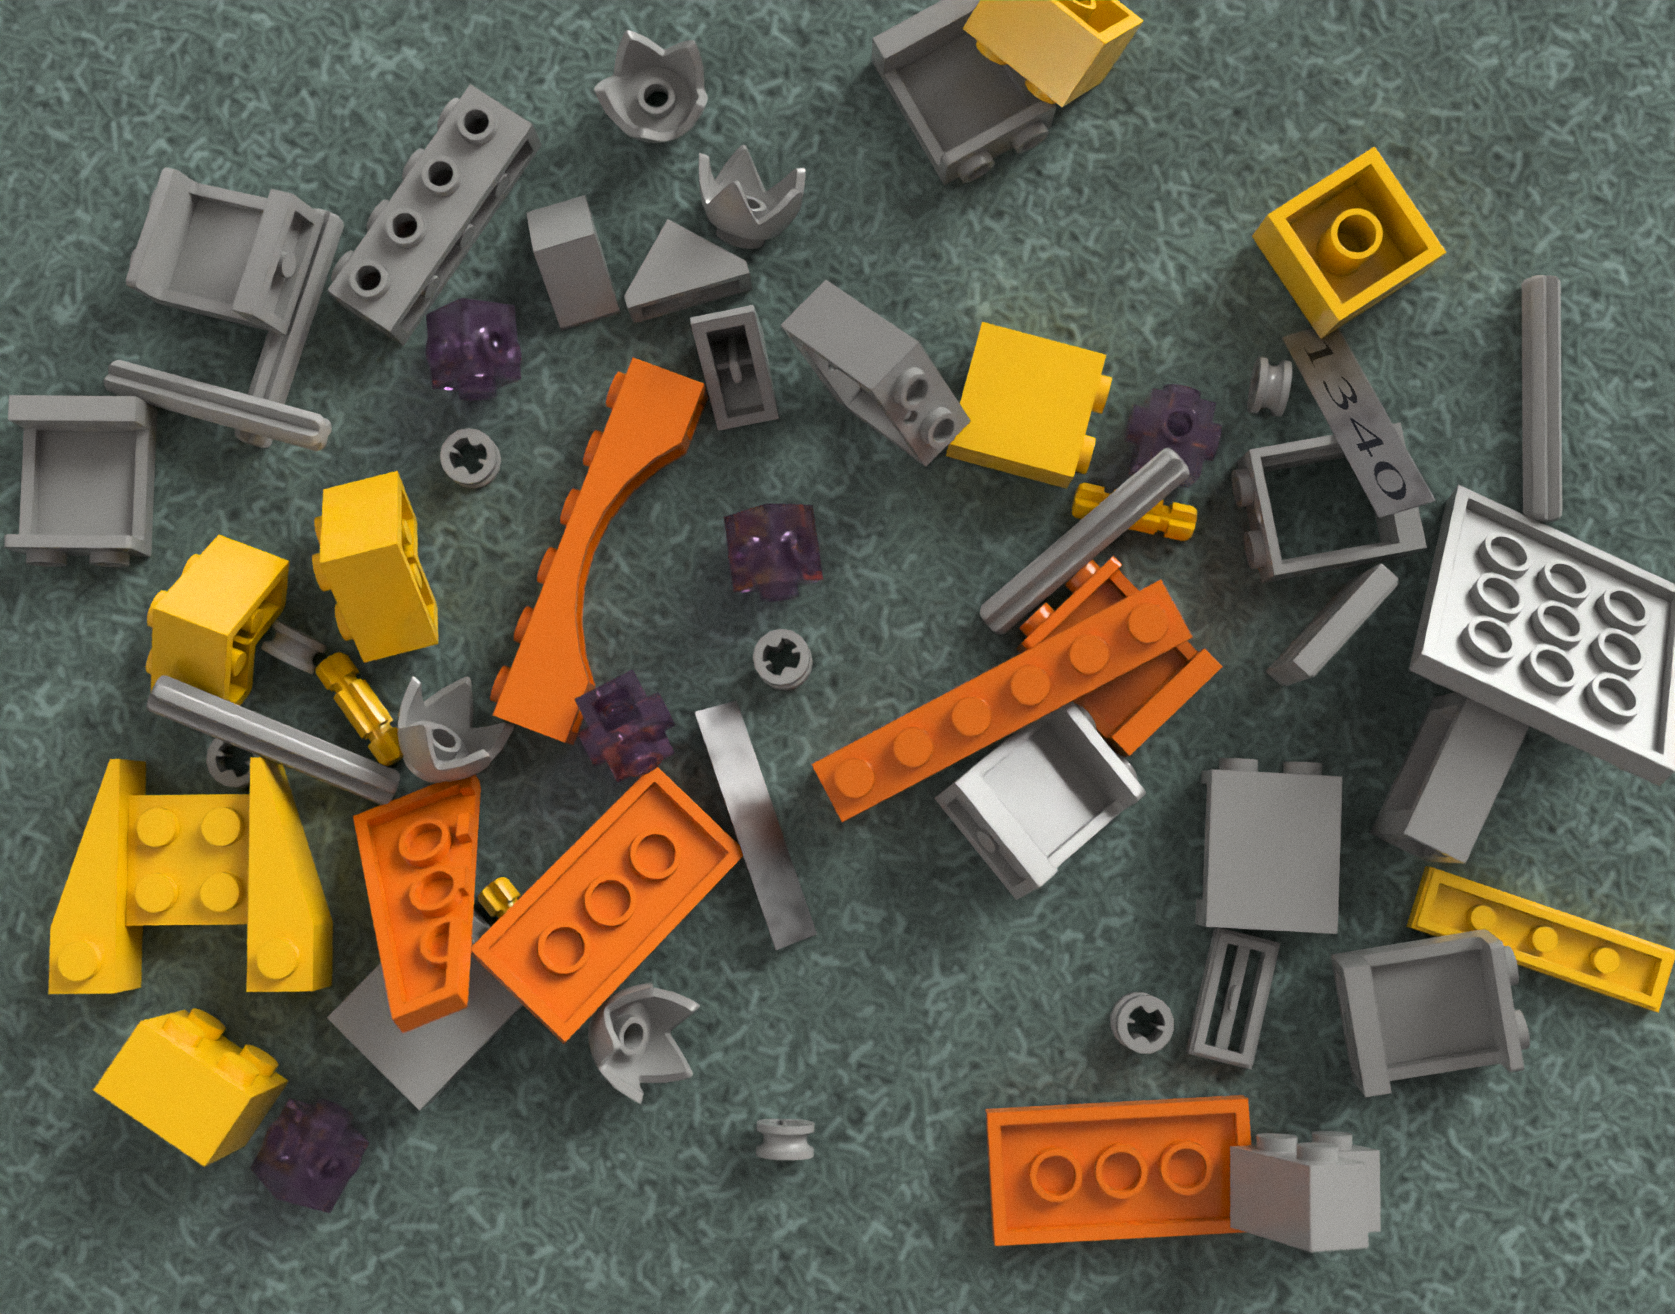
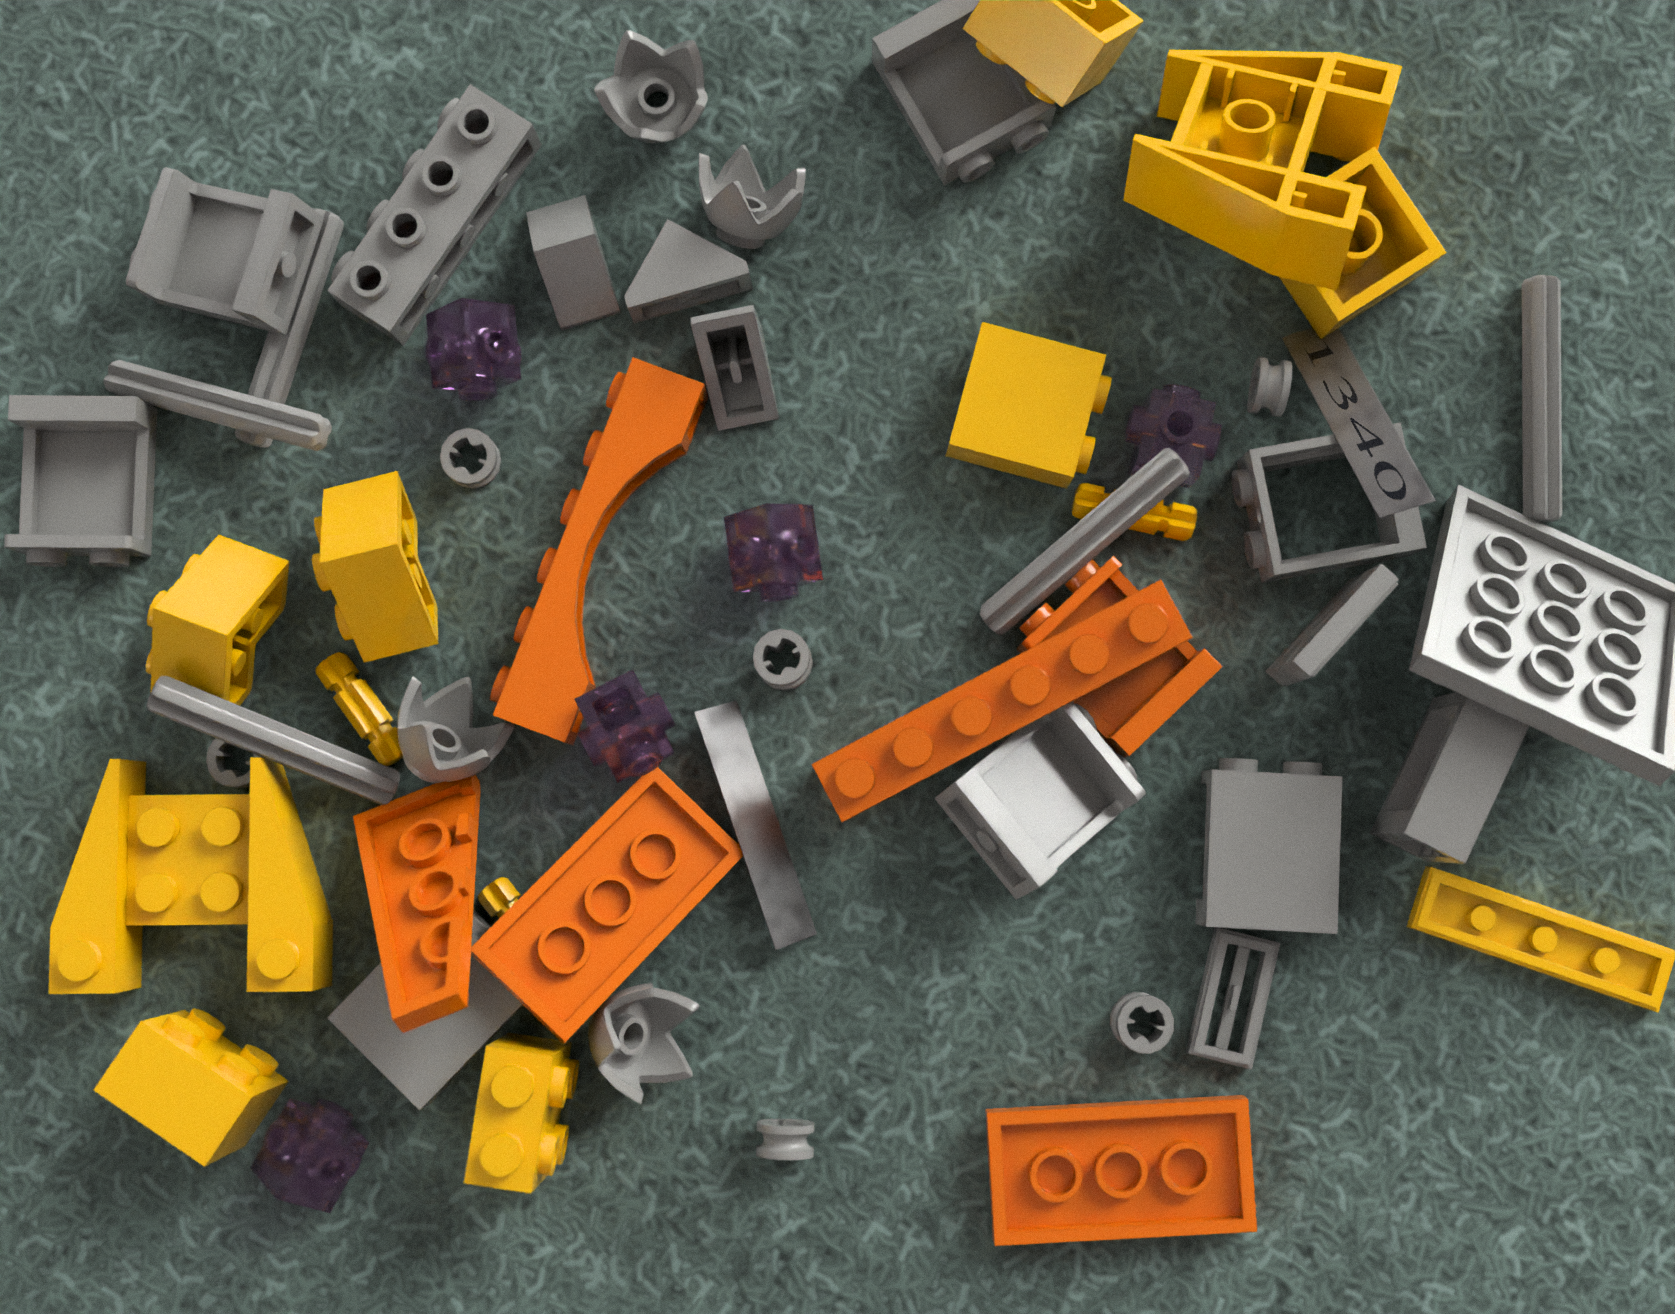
light grey bush [260,620,328,674] -> none
light grey window [780,280,971,467] -> none
light grey brick [1230,1131,1381,1252] -> none
light grey panel [1331,929,1530,1098] -> none
none -> yellow brick [464,1033,579,1194]
none -> yellow wedge [1123,50,1402,290]

